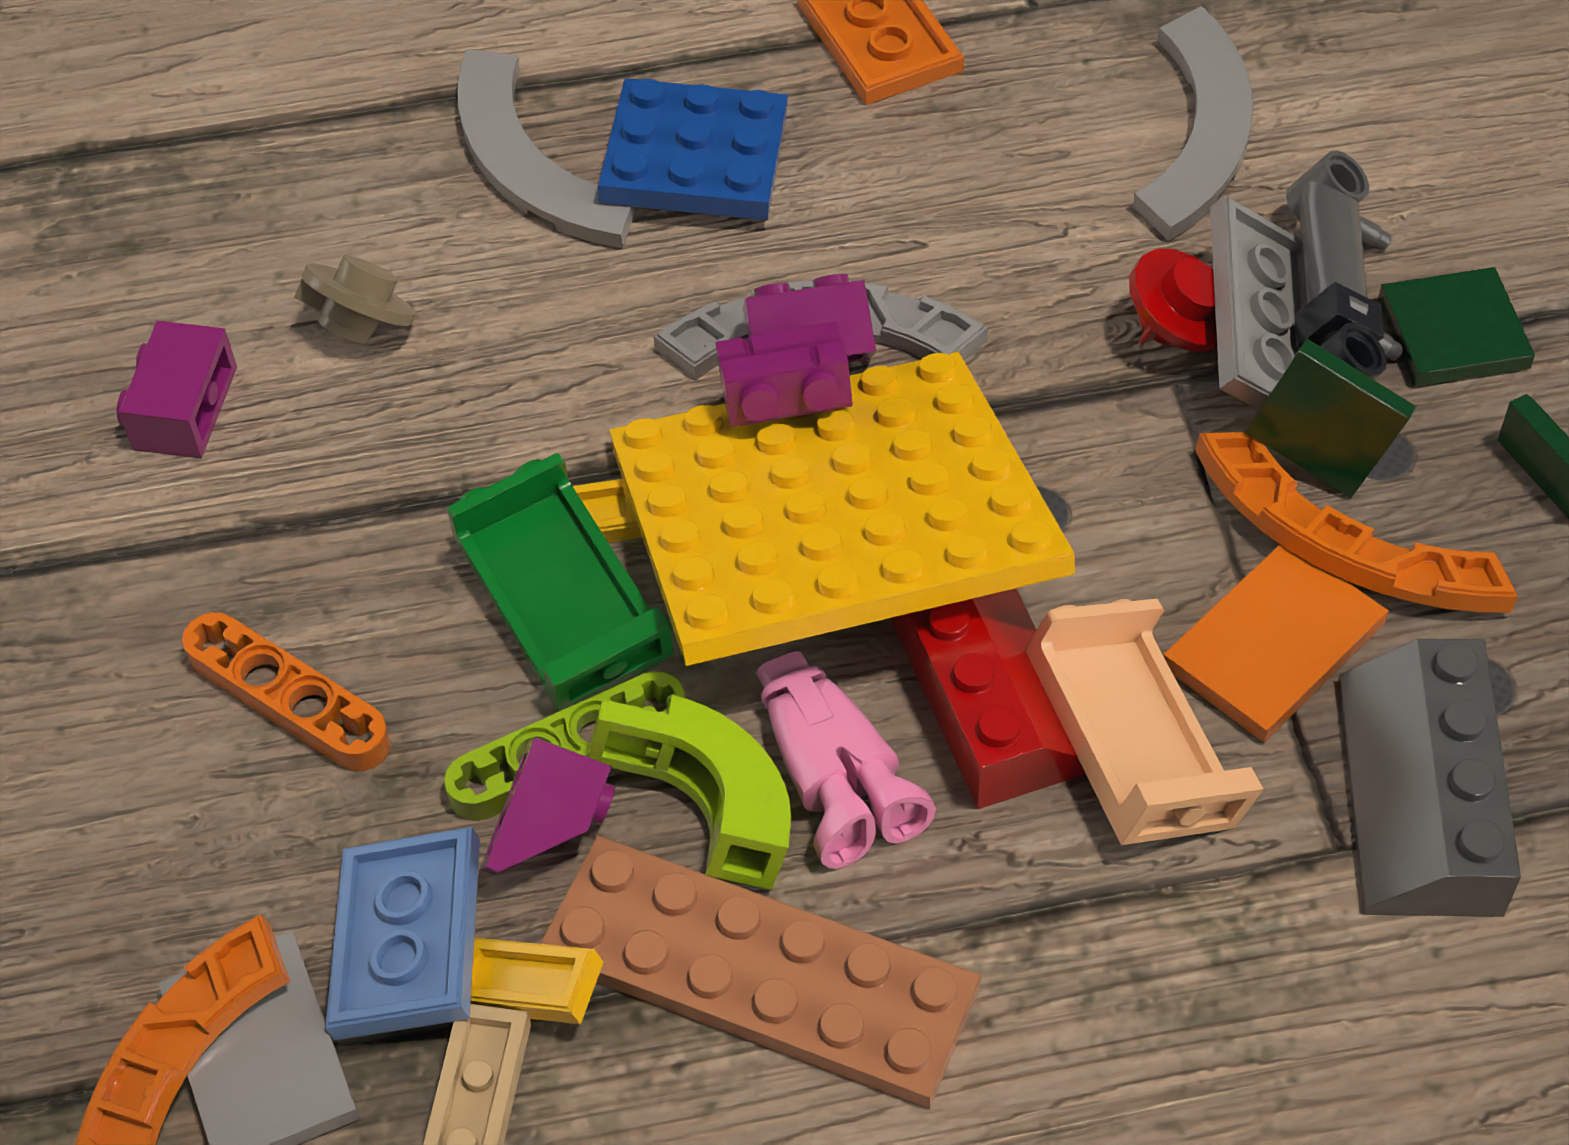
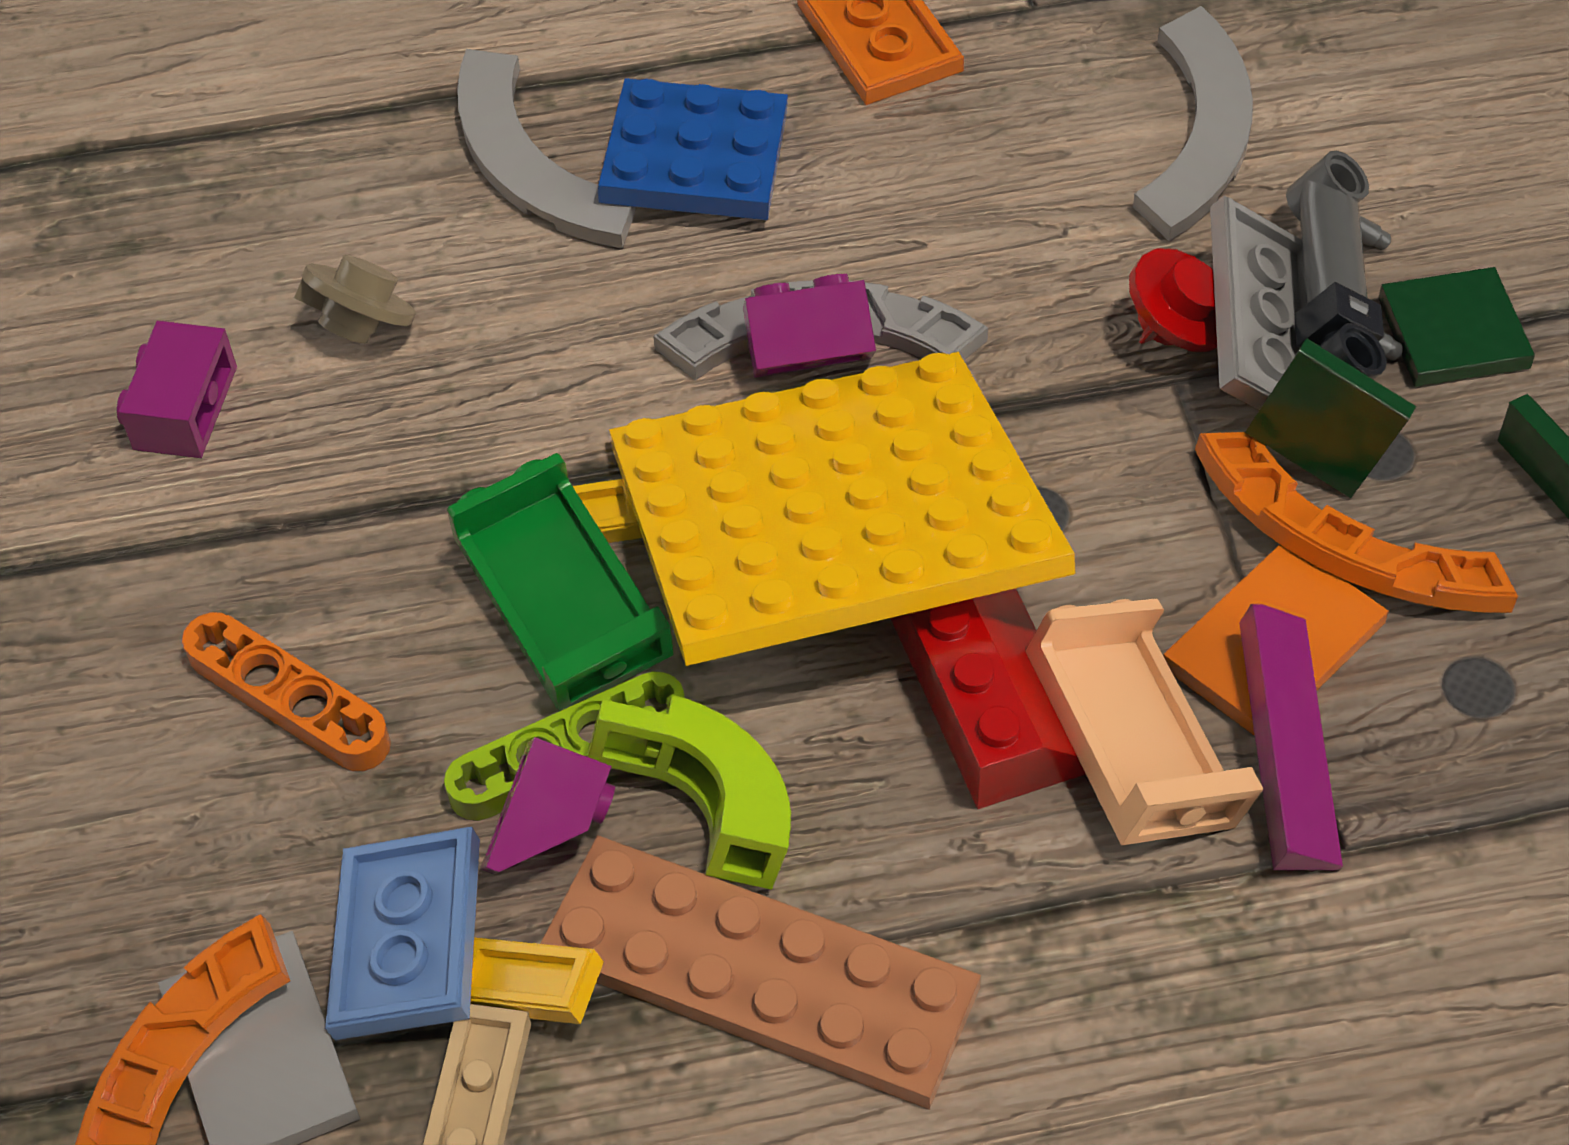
magenta brick [715,321,853,428] -> none
bright pink piece [756,651,936,869] -> none
dark grey slope [1338,639,1521,917] -> none
none -> magenta slope [1239,604,1343,870]

